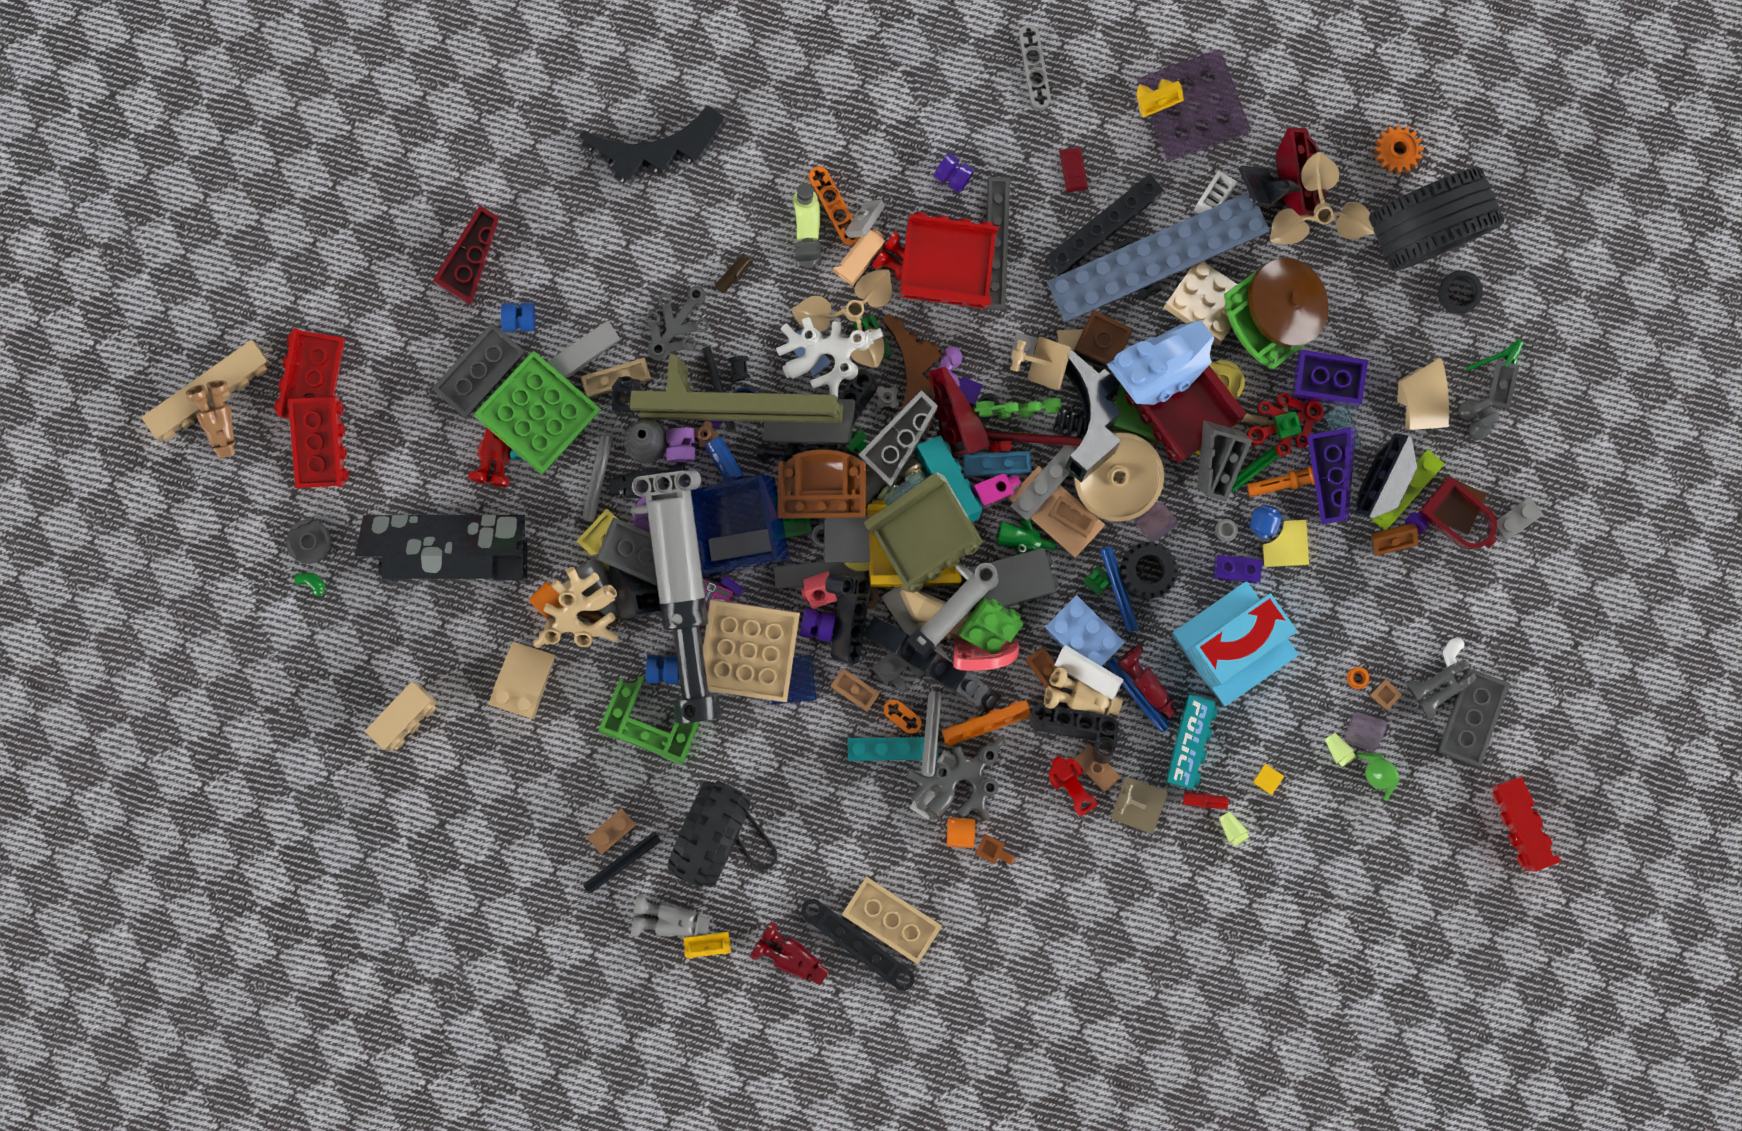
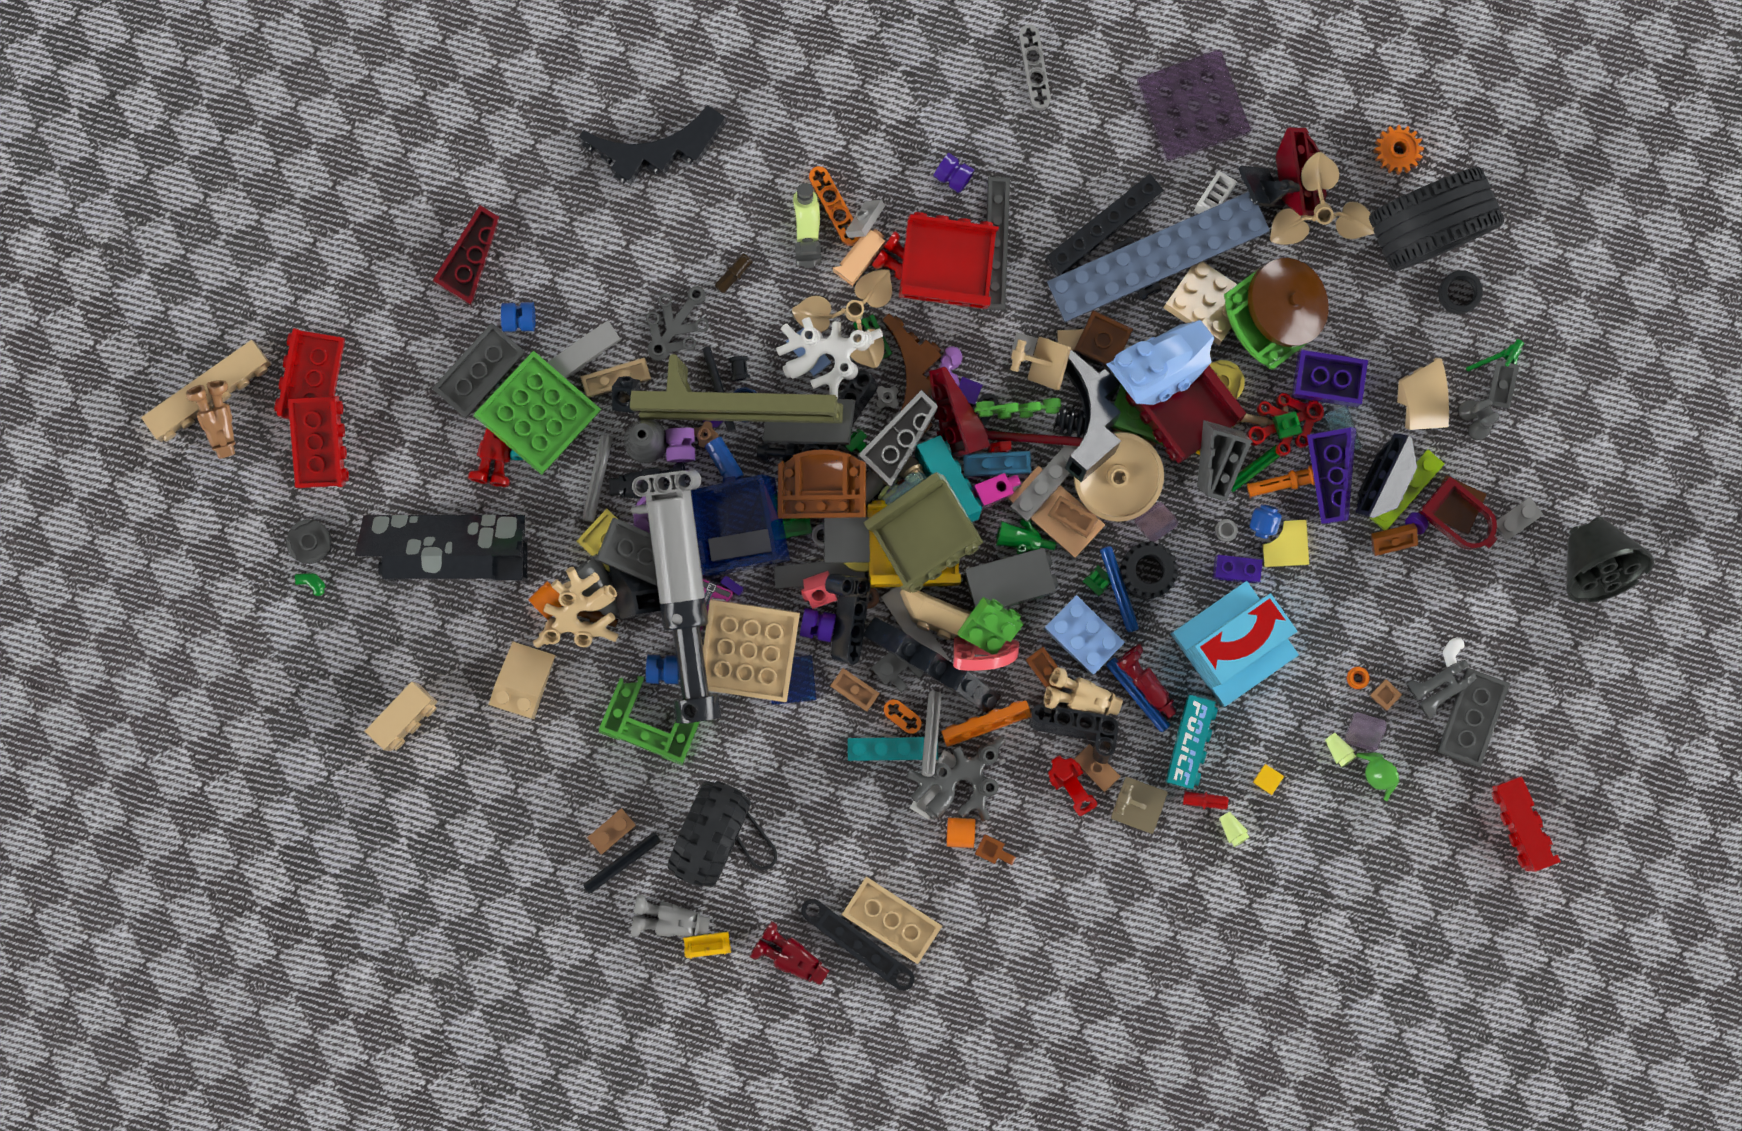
light grey piece [907,563,999,660] -> none
white tile [1055,645,1124,700] -> none
dark red tile [1059,146,1088,193] -> none
yellow tile [1137,79,1184,118] -> none
none -> pearl dark grey cone [1566,517,1654,603]

